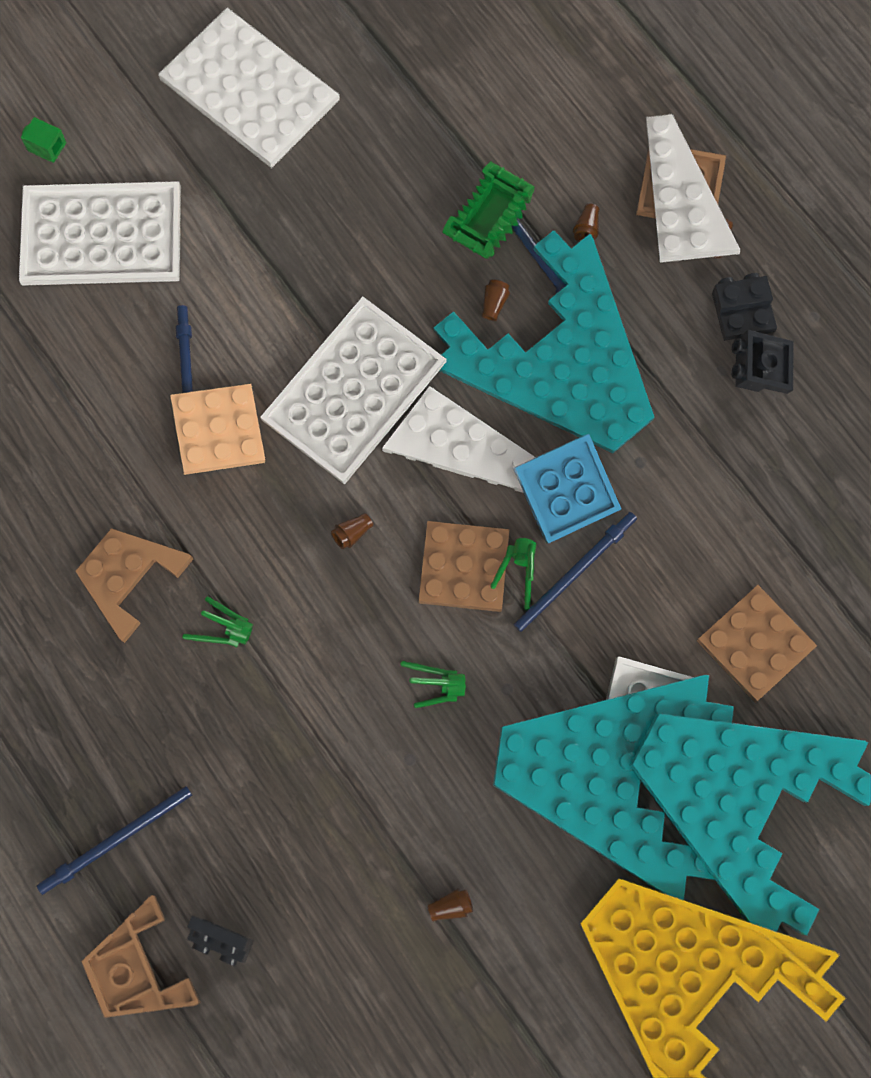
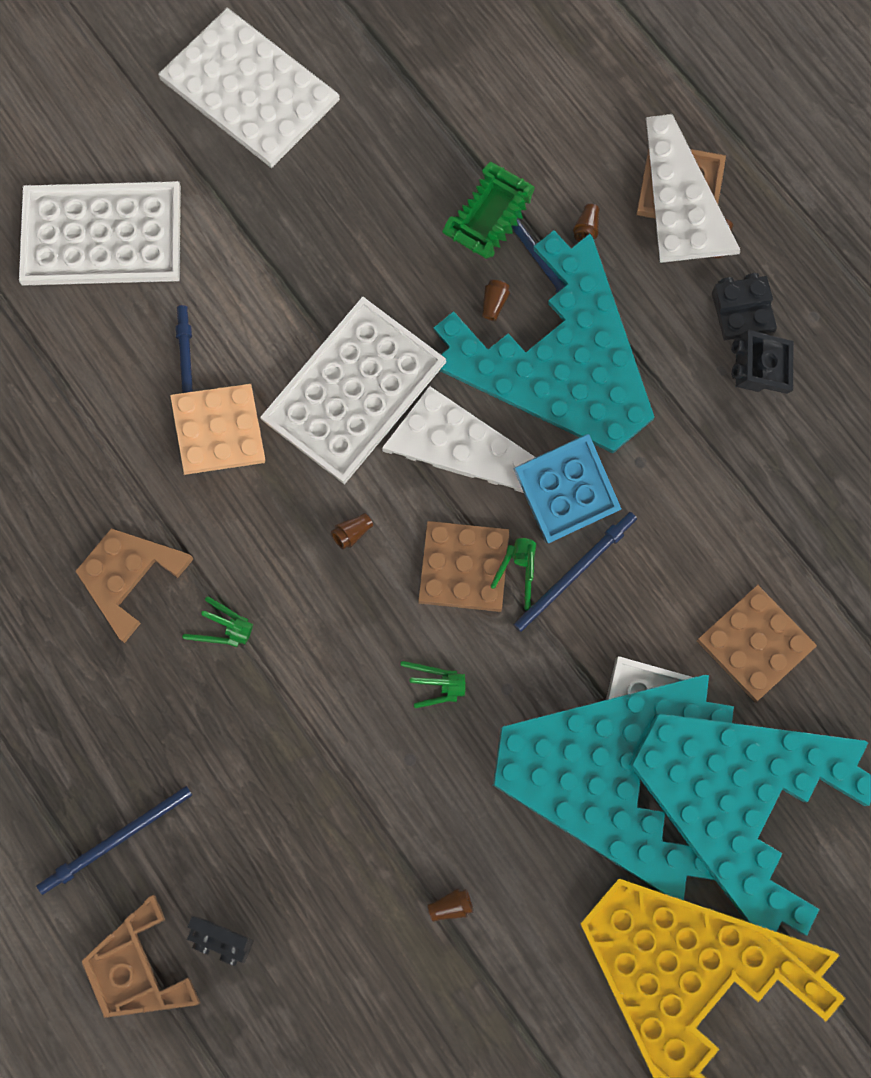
green brick [21,117,67,163] -> none

